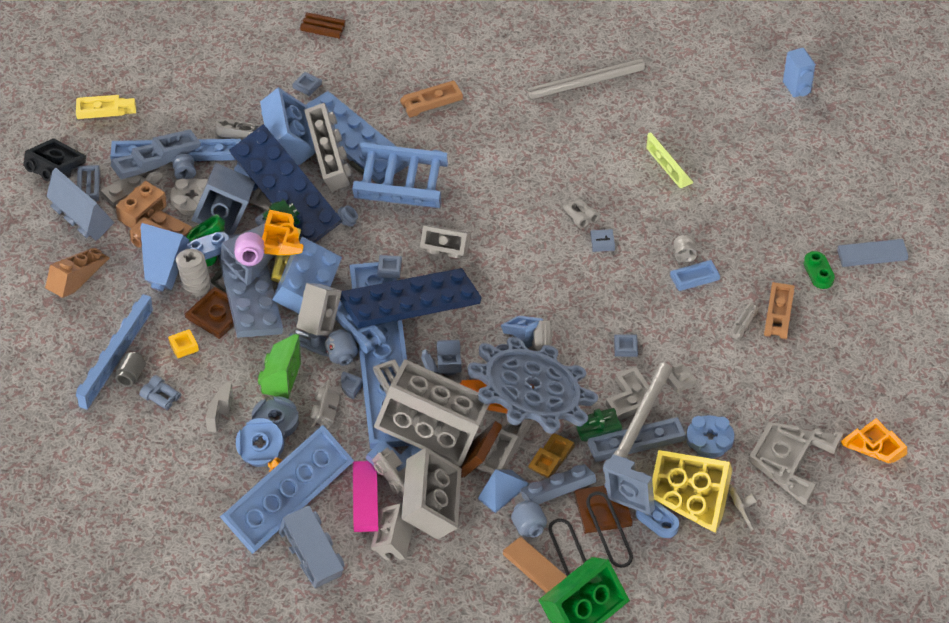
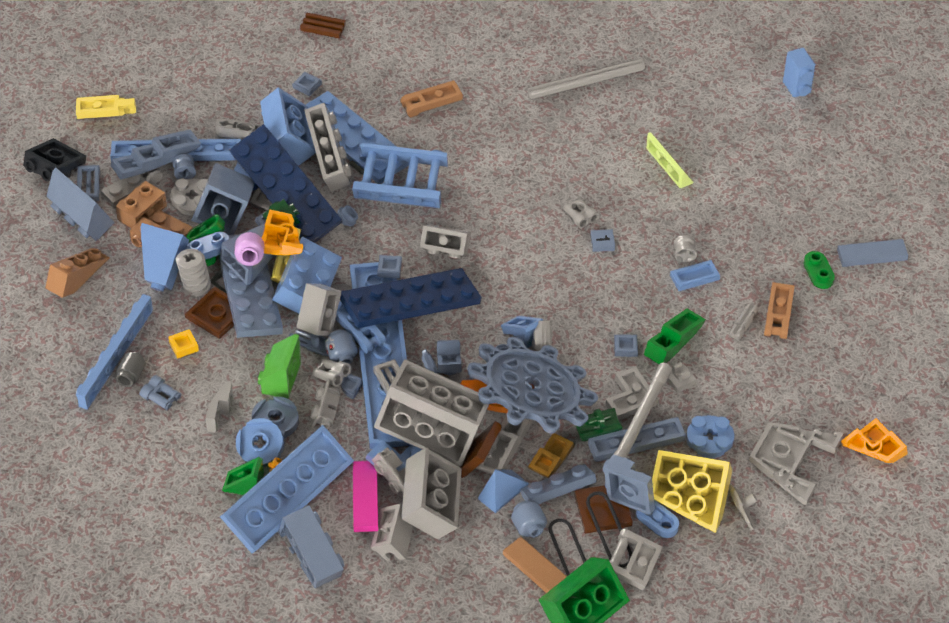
none -> green slope [222,457,264,495]
none -> light grey piece [312,358,351,387]
none -> light grey plate [610,529,663,590]
none -> green slope [644,308,706,364]

